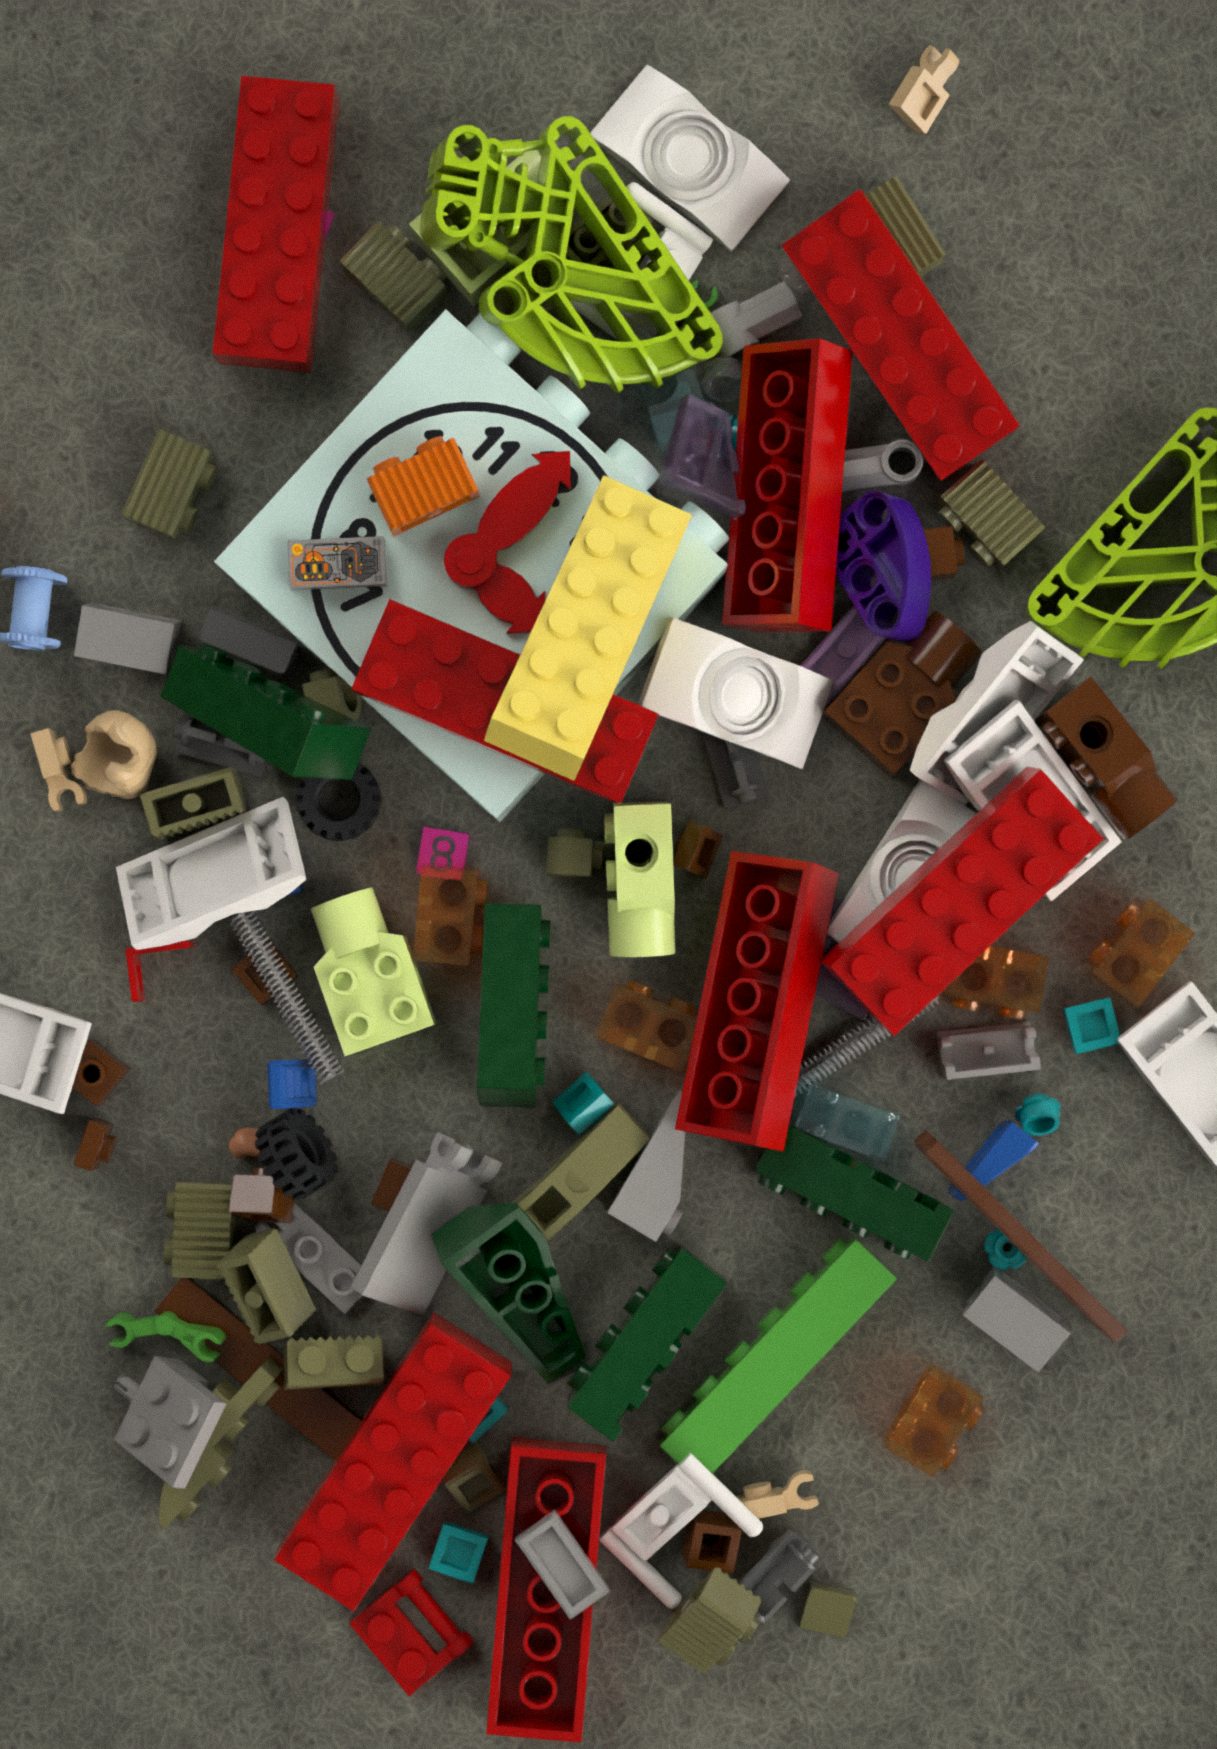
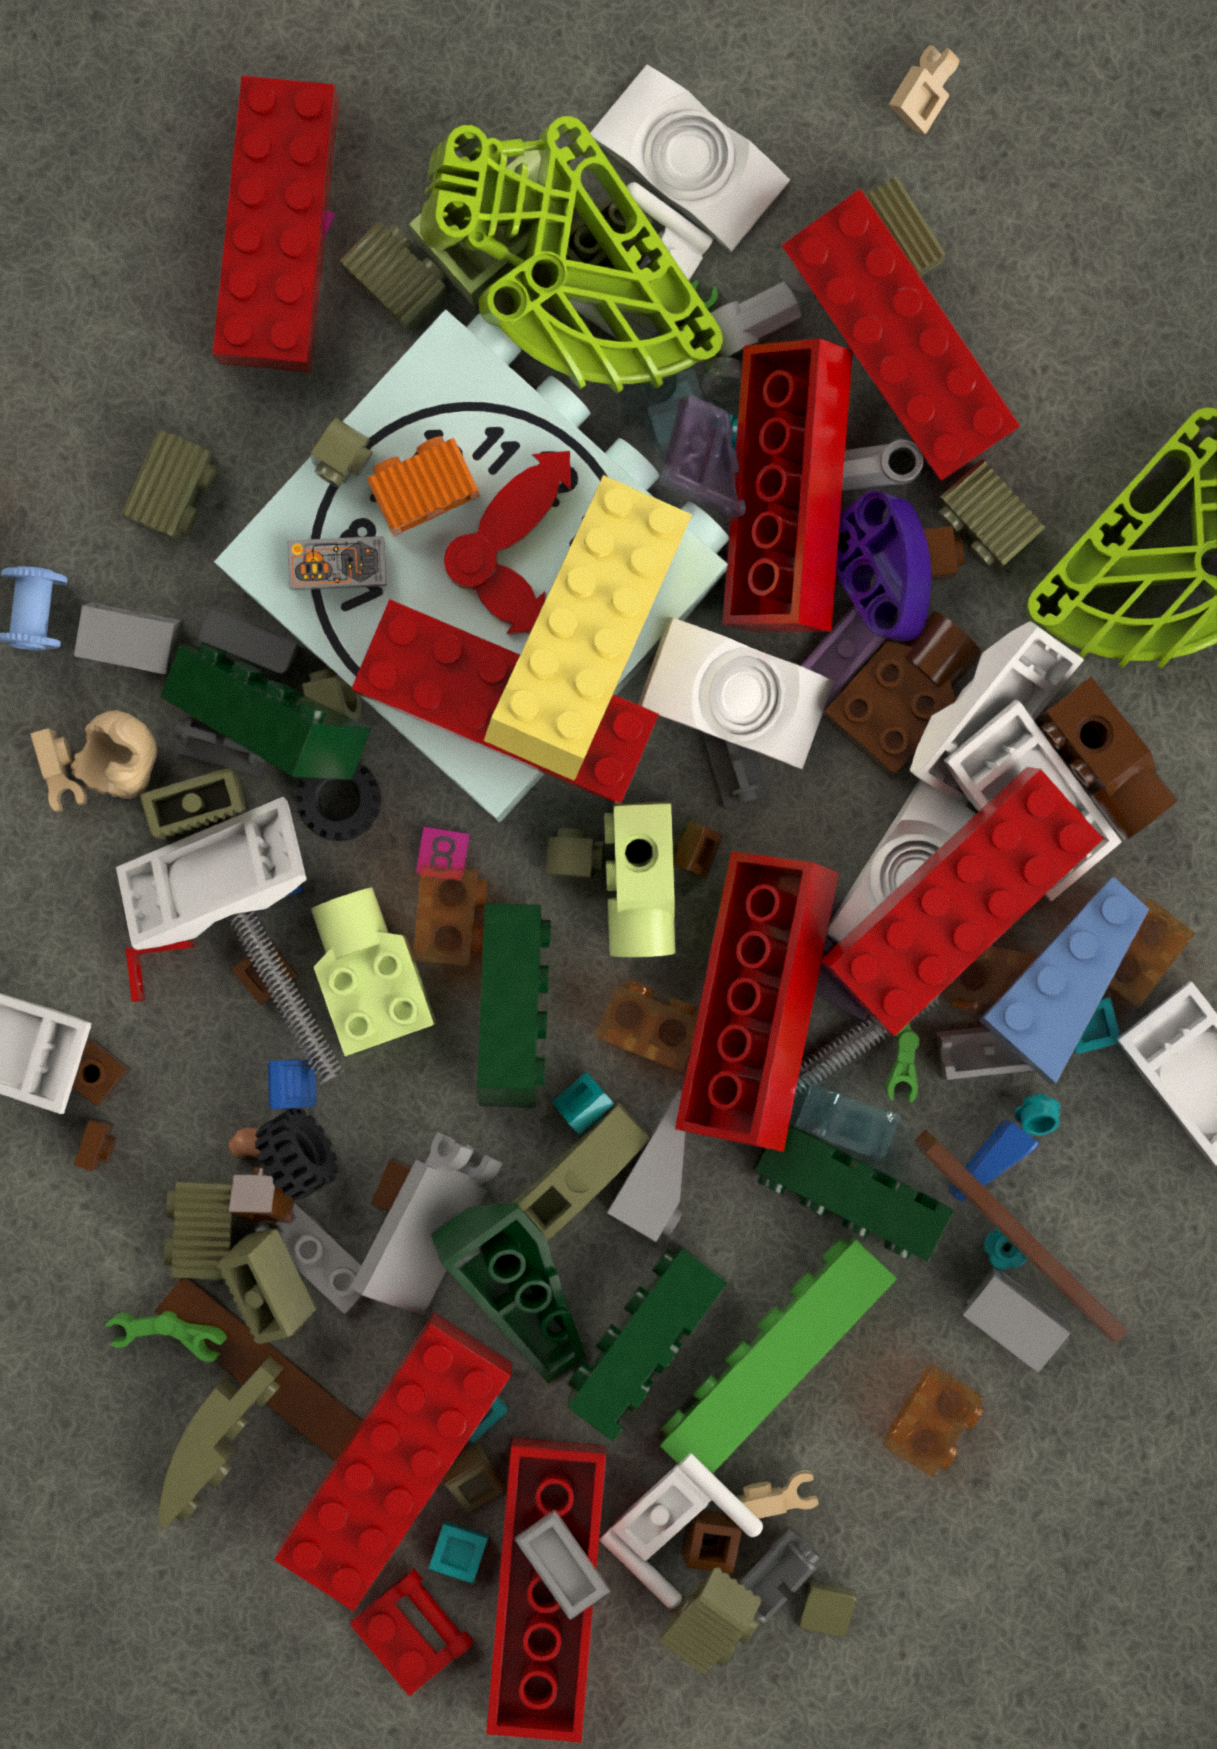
light grey plate [114,1356,227,1489] -> none
olive brick [283,1335,384,1390] -> none
none -> olive plate [310,418,373,487]
none -> bright green piece [884,1024,919,1103]
none -> medium blue wedge [979,877,1149,1085]

